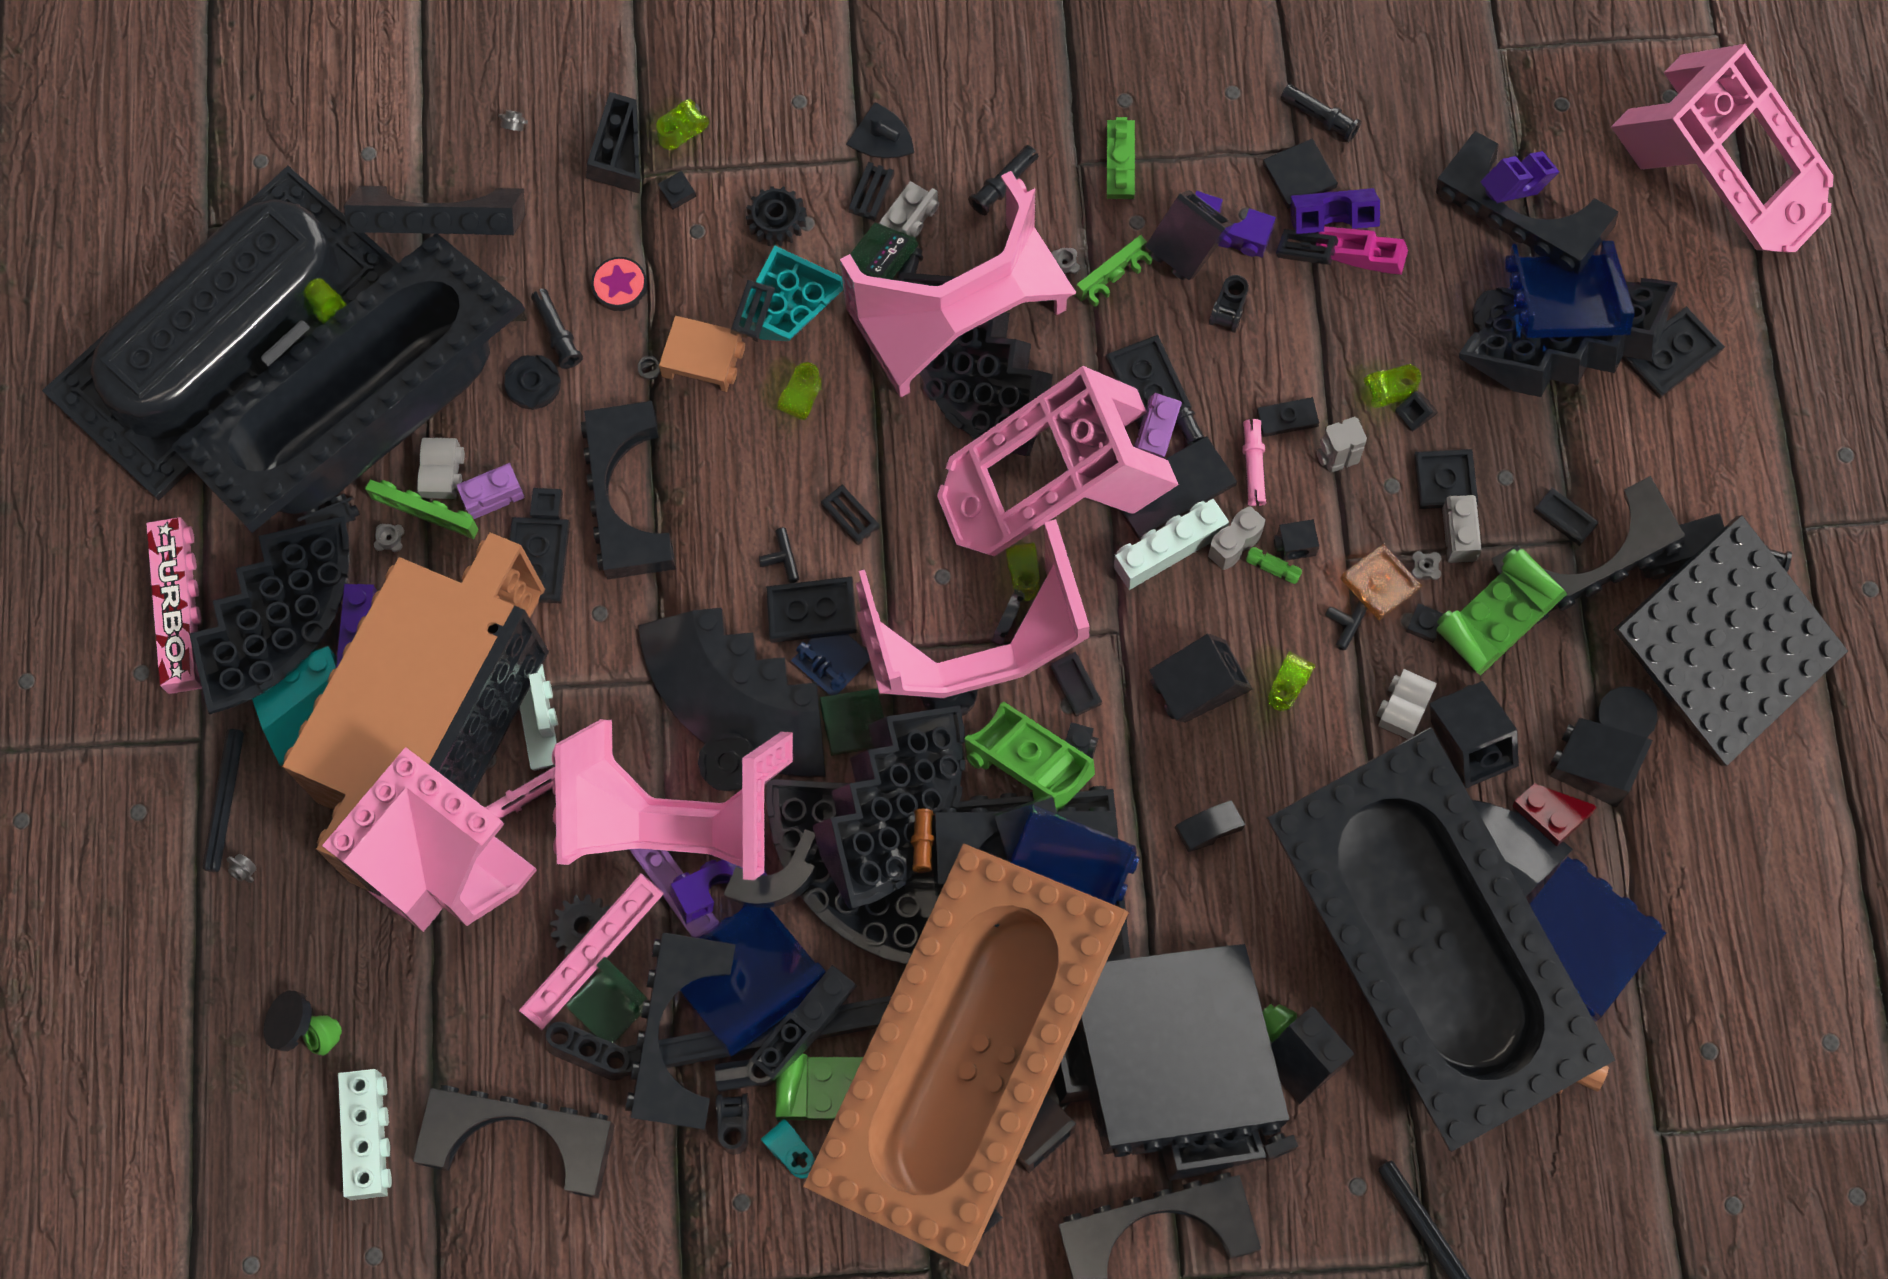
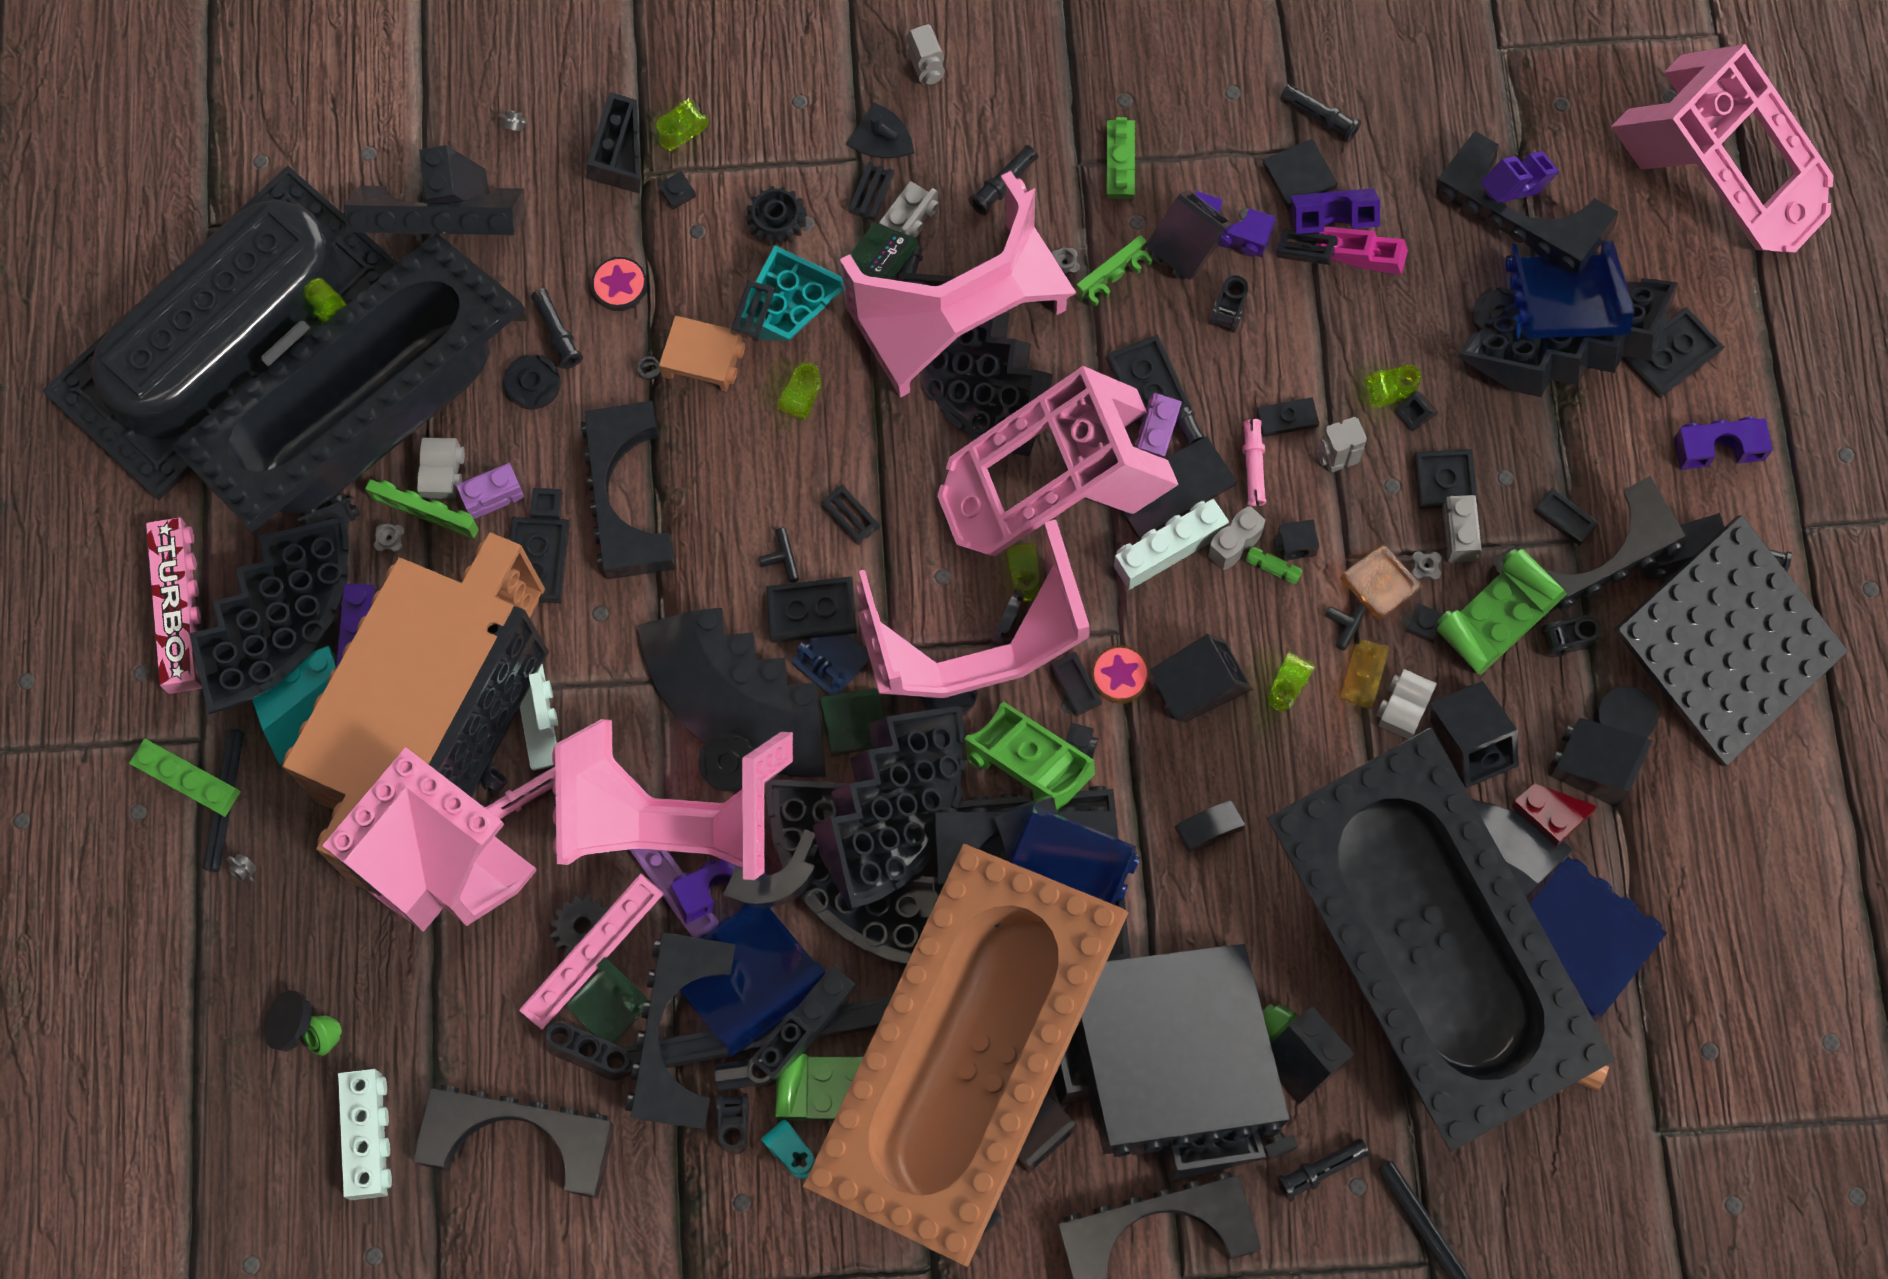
dark orange pin [911,808,935,873] -> none
none -> bright green plate [129,739,241,817]
none -> black slope [419,145,489,203]
none -> black hinge [481,767,508,794]
none -> light grey brick [907,24,945,85]
none -> tile [1091,646,1149,704]
none -> black pin [1277,1138,1370,1202]
none -> clear yellow hinge [1340,640,1390,709]
none -> black piece [1540,615,1601,658]
none -> dark purple arch [1674,416,1773,470]

